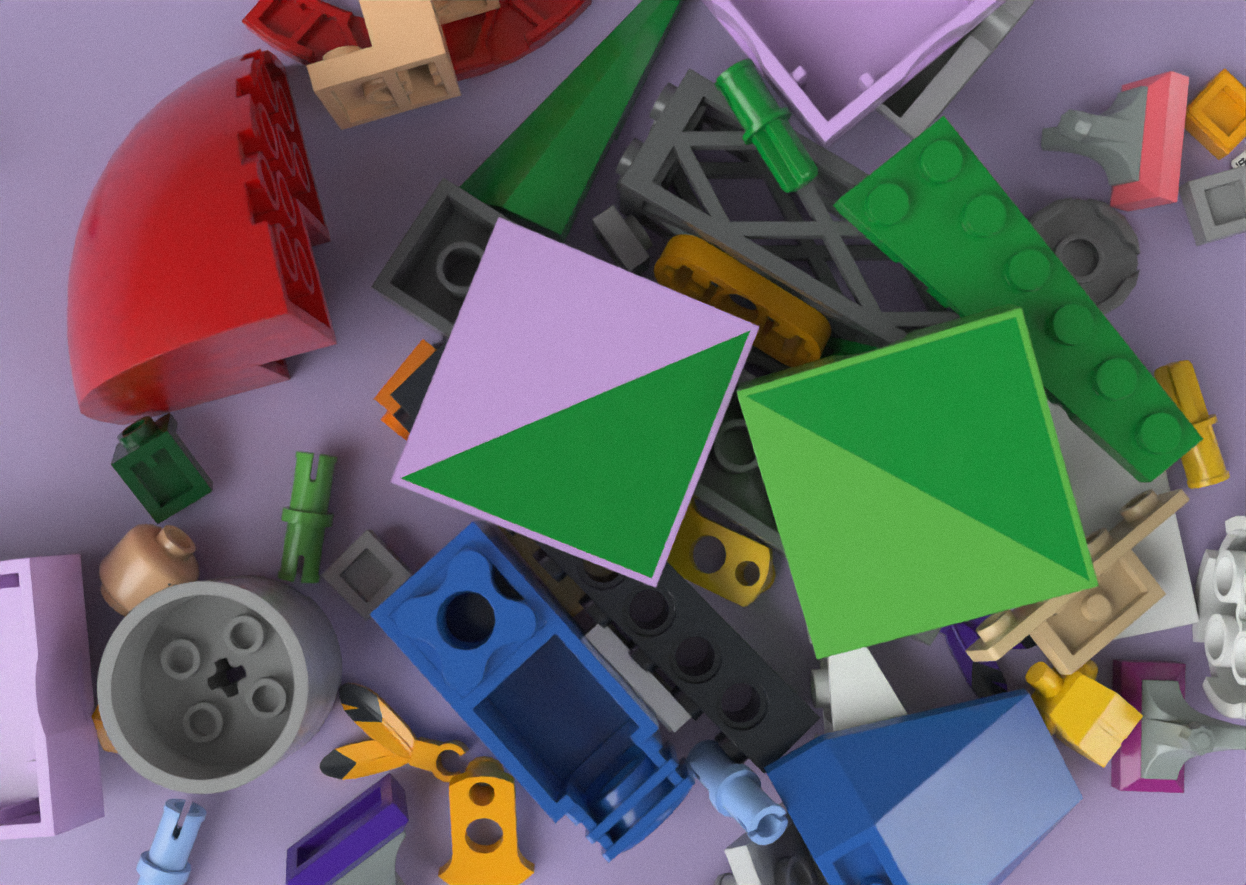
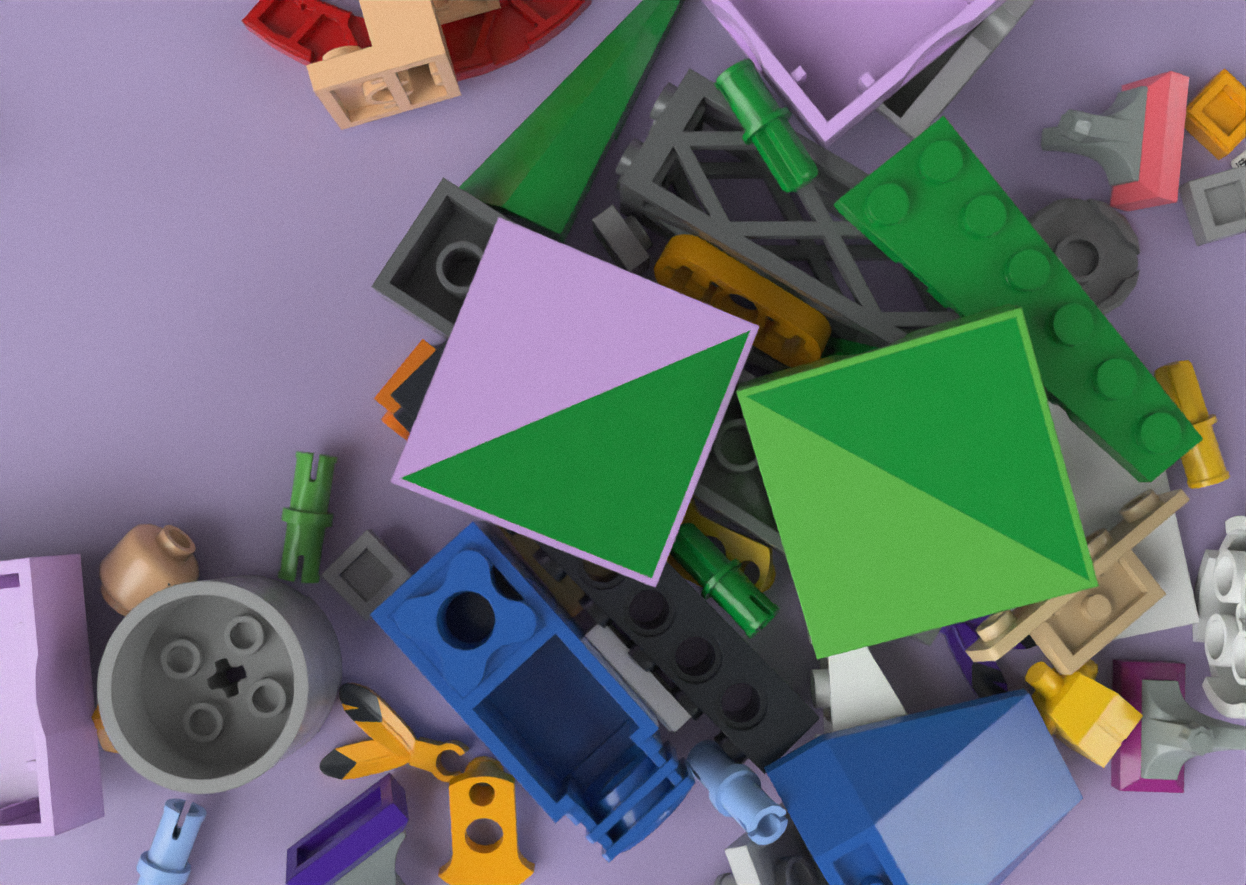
red brick [67,48,337,425] -> none
dark green bracket [111,413,213,525] -> none
none -> green axle [670,523,780,639]

